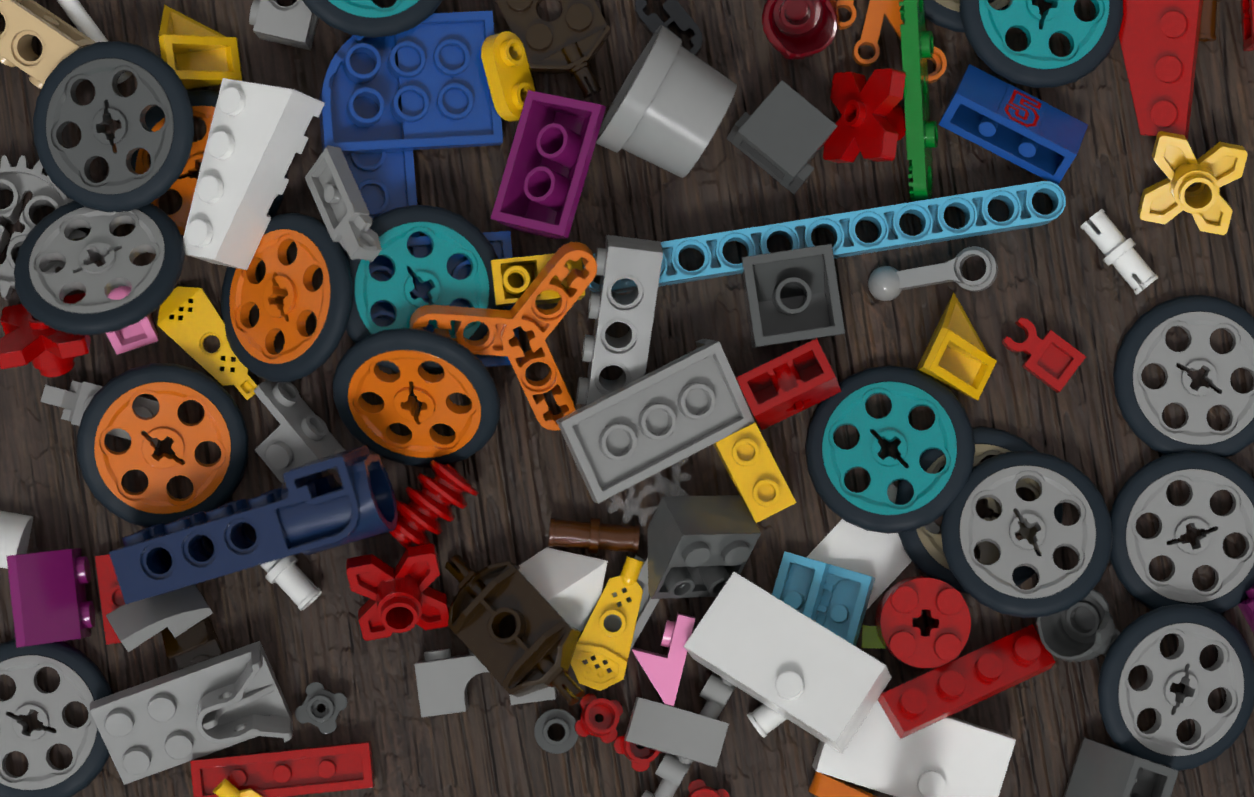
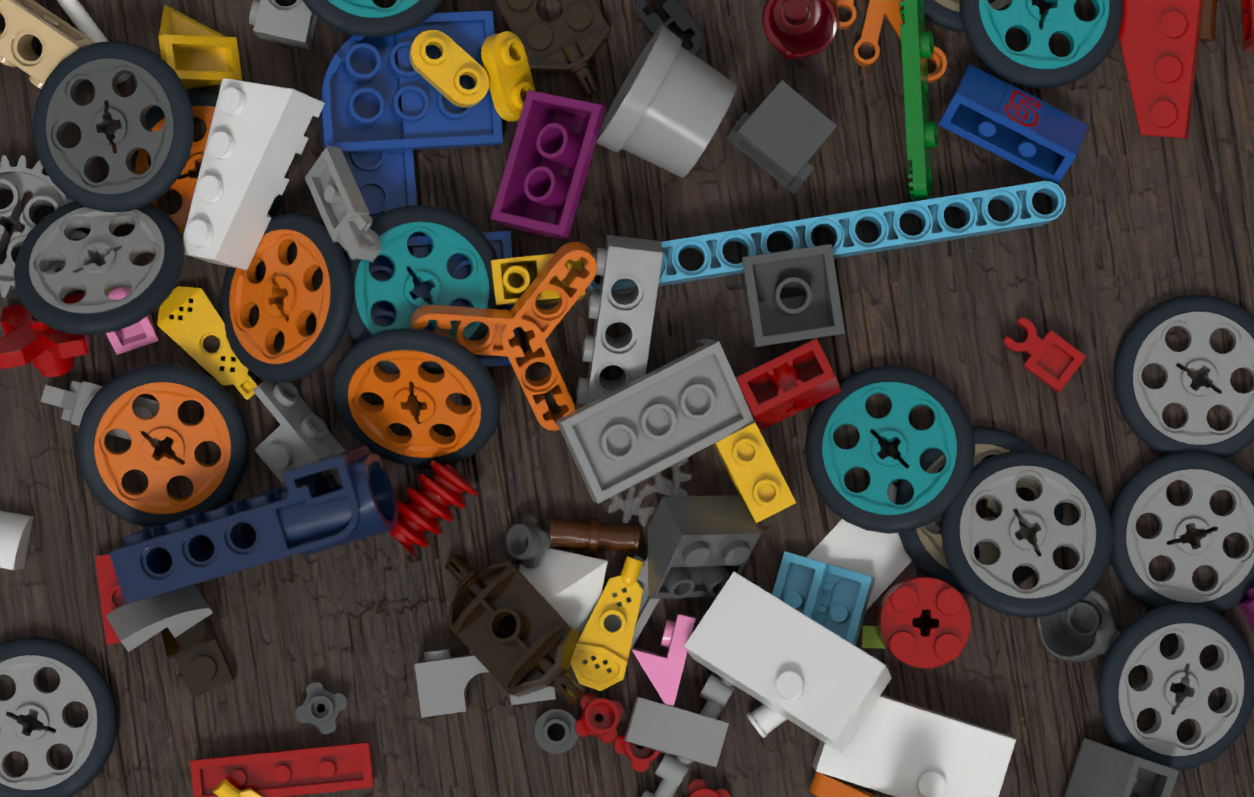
magenta slope [7,548,96,648] -> none
light grey plate [89,641,293,785] -> none
white pin [260,555,322,611] -> none
red plant [346,543,450,641] -> none
red plant [823,68,906,163] -> none
light grey piece [868,246,998,301] -> none
red plate [878,624,1056,739] -> none
yellow slope [916,292,997,400] -> none
white pin [1080,208,1159,295] -> none
yellow plant [1138,131,1248,235] -> none
none -> yellow plate [409,30,489,108]
none -> dark grey plate [506,515,551,568]

